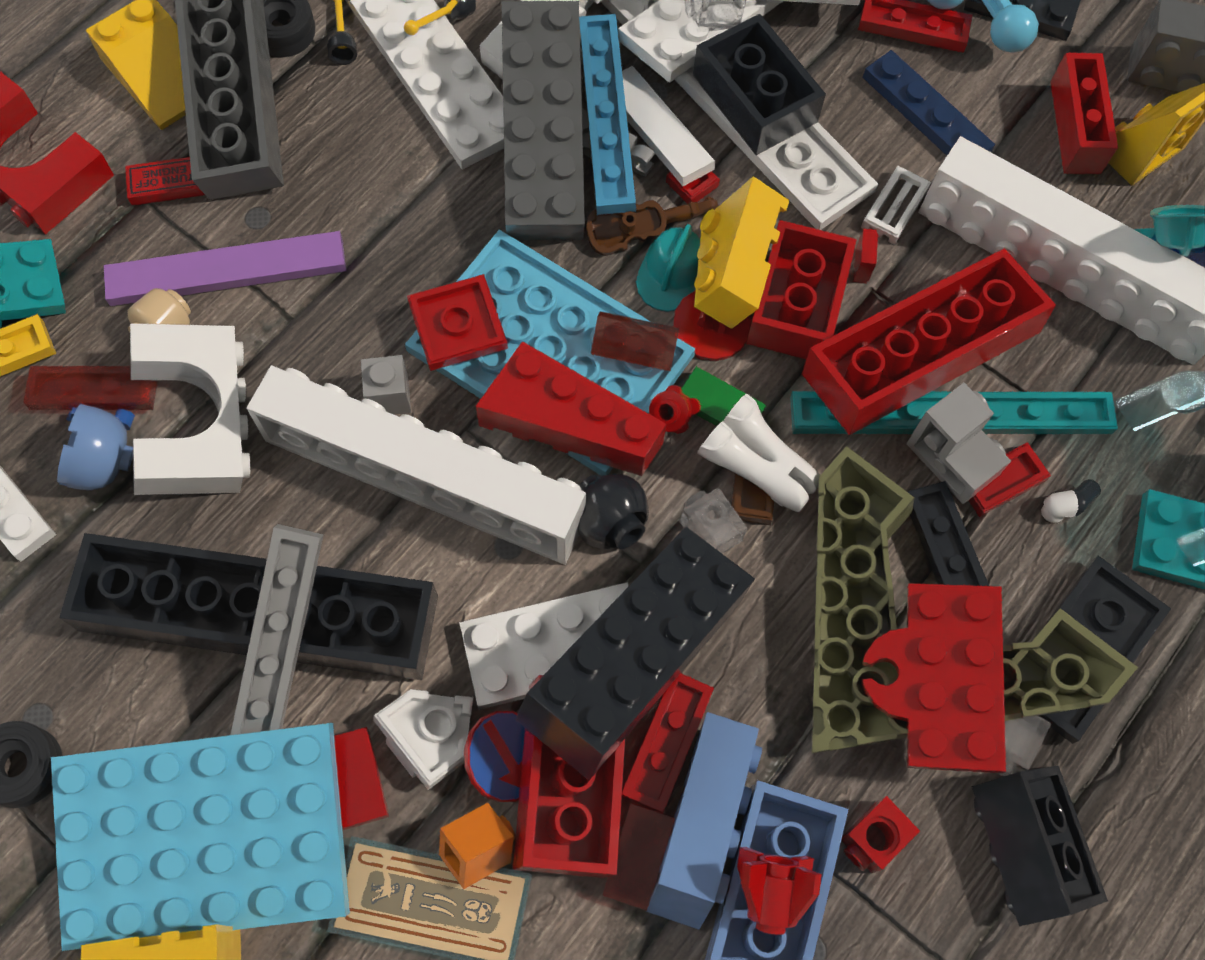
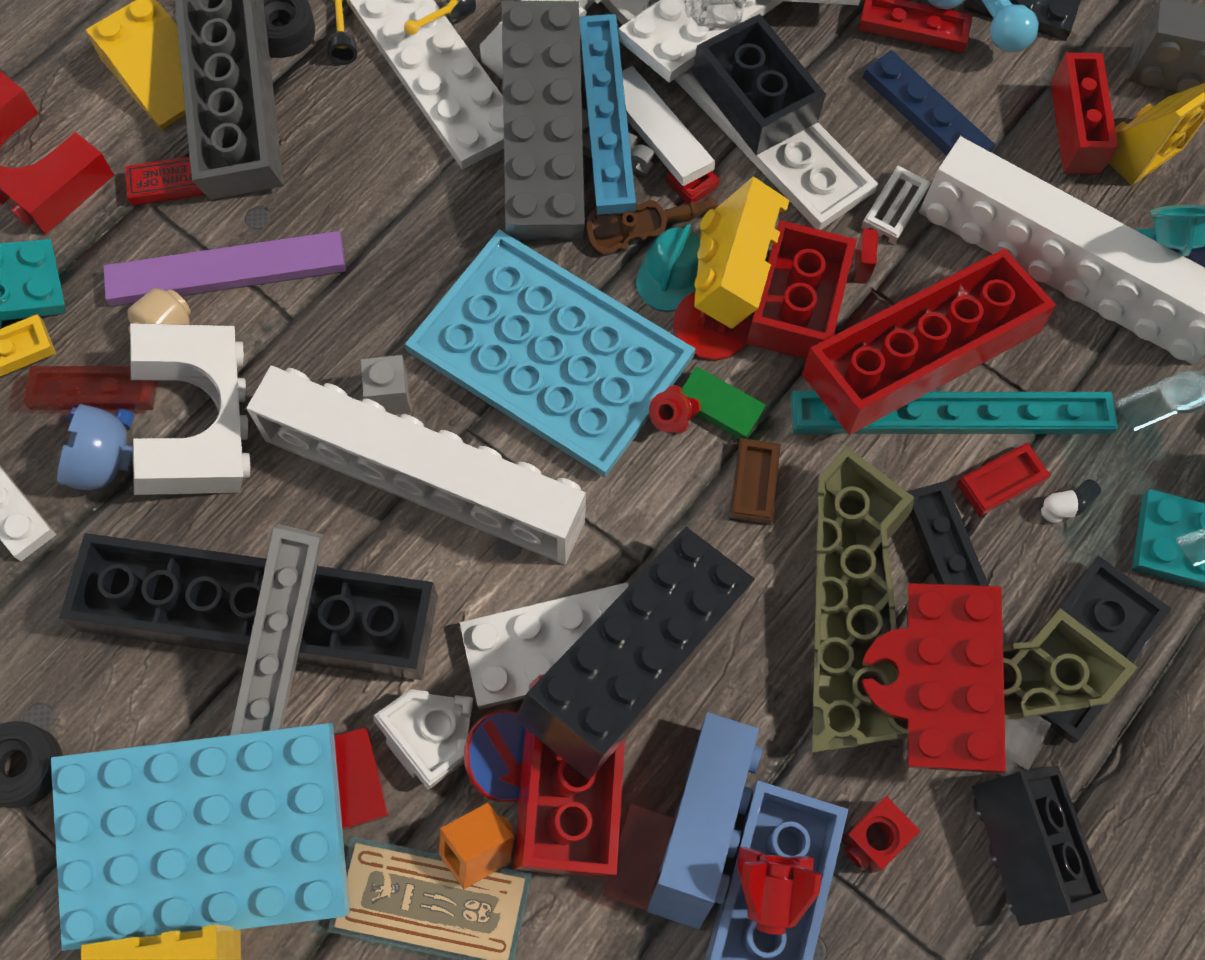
red tile [407,274,508,371] -> none
red wedge [476,341,667,476] -> none
black plant [578,474,649,549] -> none
clear red plate [591,311,680,371] -> none
red plate [622,673,714,815] -> none
clear brick [680,487,748,554] -> none
white piece [697,394,820,512] -> none
light grey brick [906,382,1011,504] -> none

